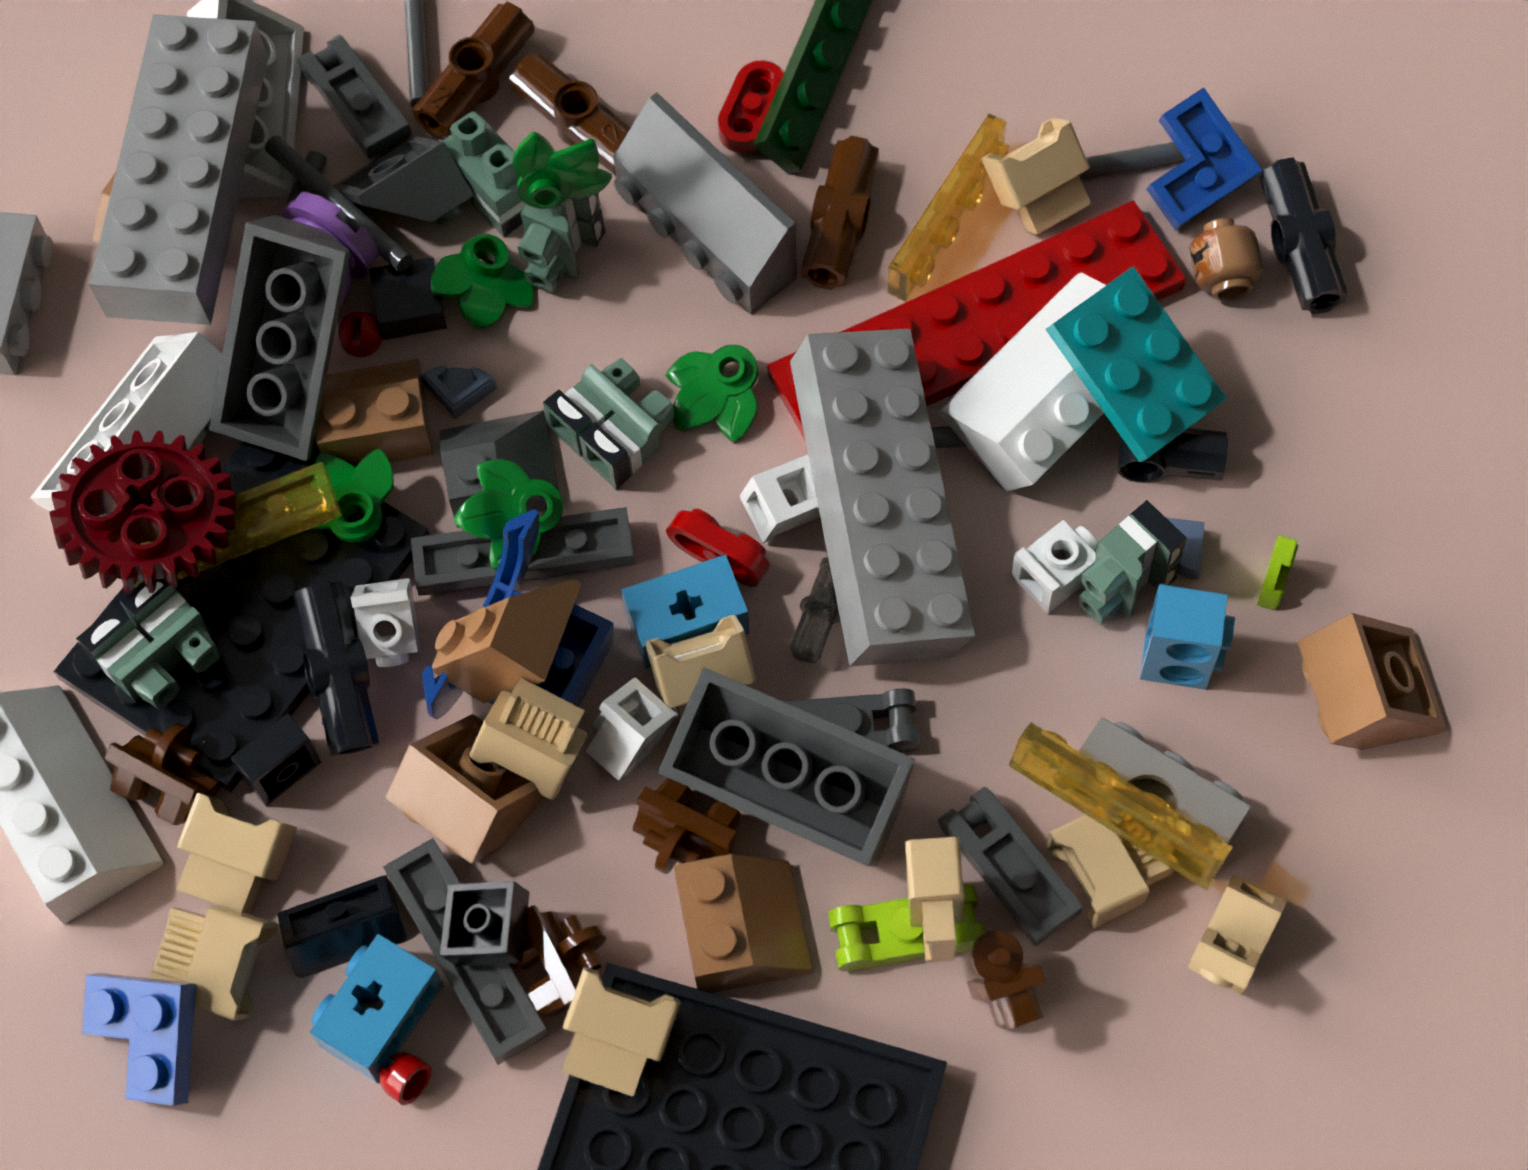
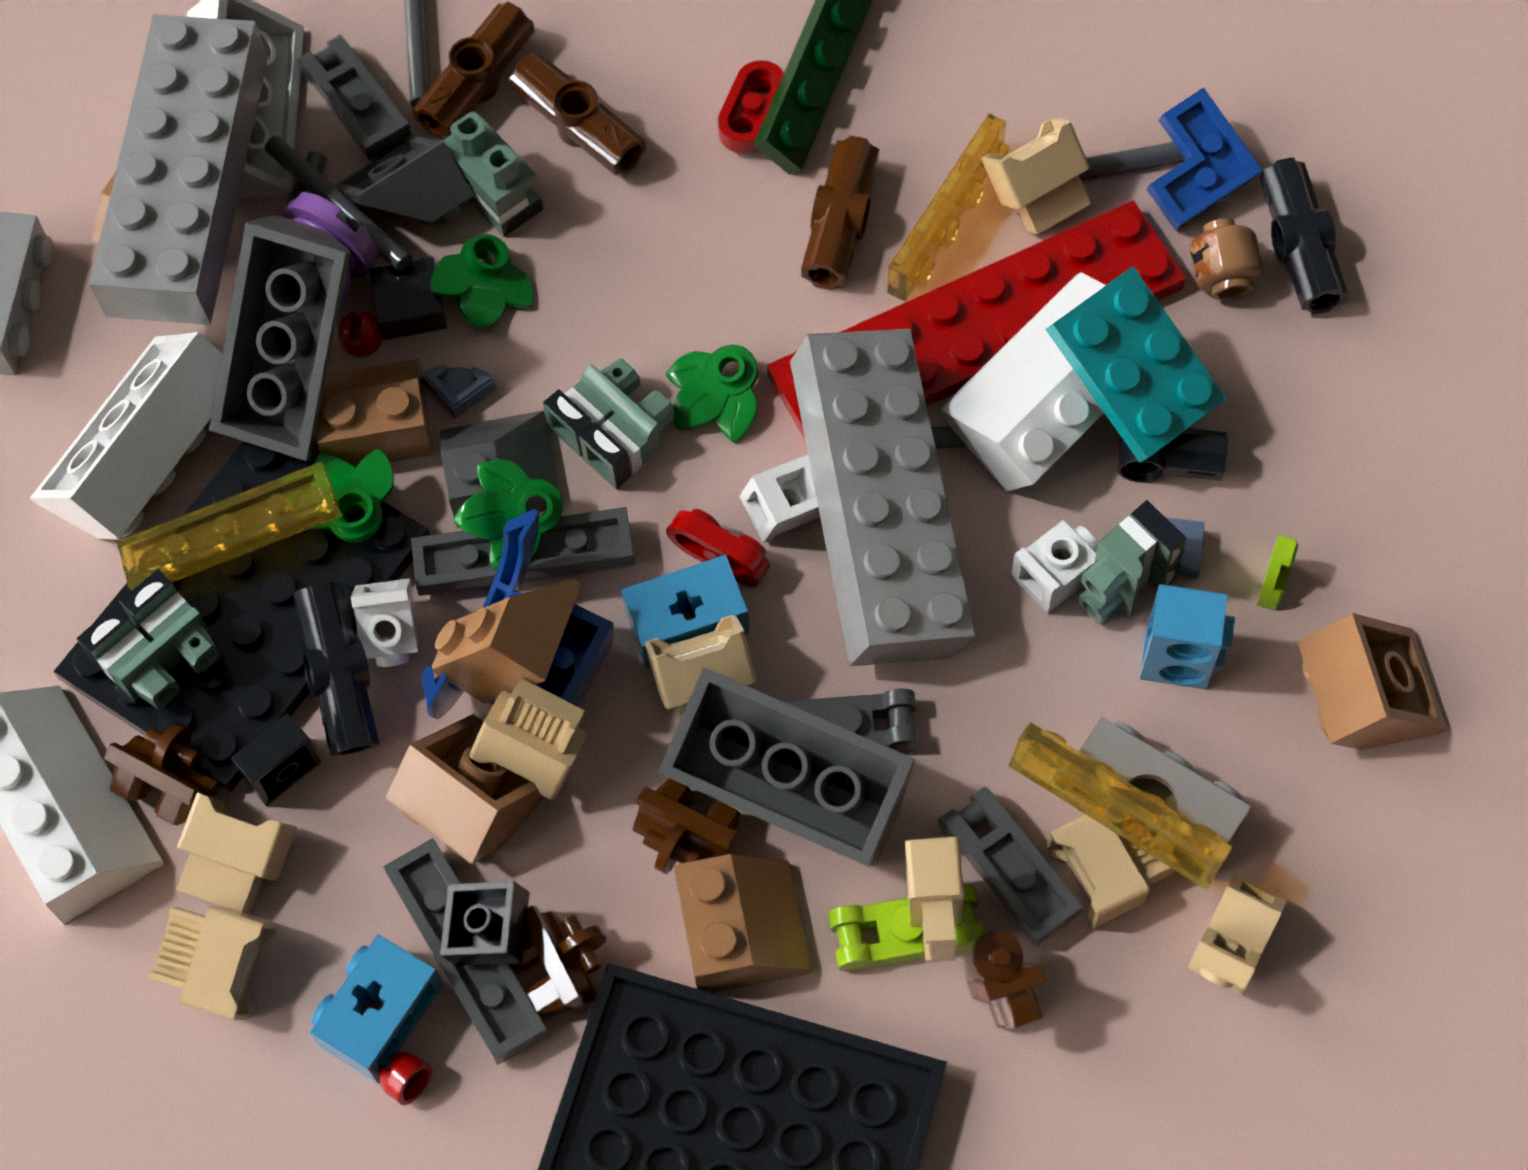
dark red gear [49,430,237,593] -> none
plate [82,973,196,1106] -> none
black slope [277,875,406,978] -> none
green plate [513,132,612,209] -> none
sand green hips [518,193,606,293] -> none
tan piece [562,967,681,1097] -> none
white brick [586,677,676,781] -> none
slope [613,92,797,314] -> none
clear smoke axle [790,557,840,664] -> none

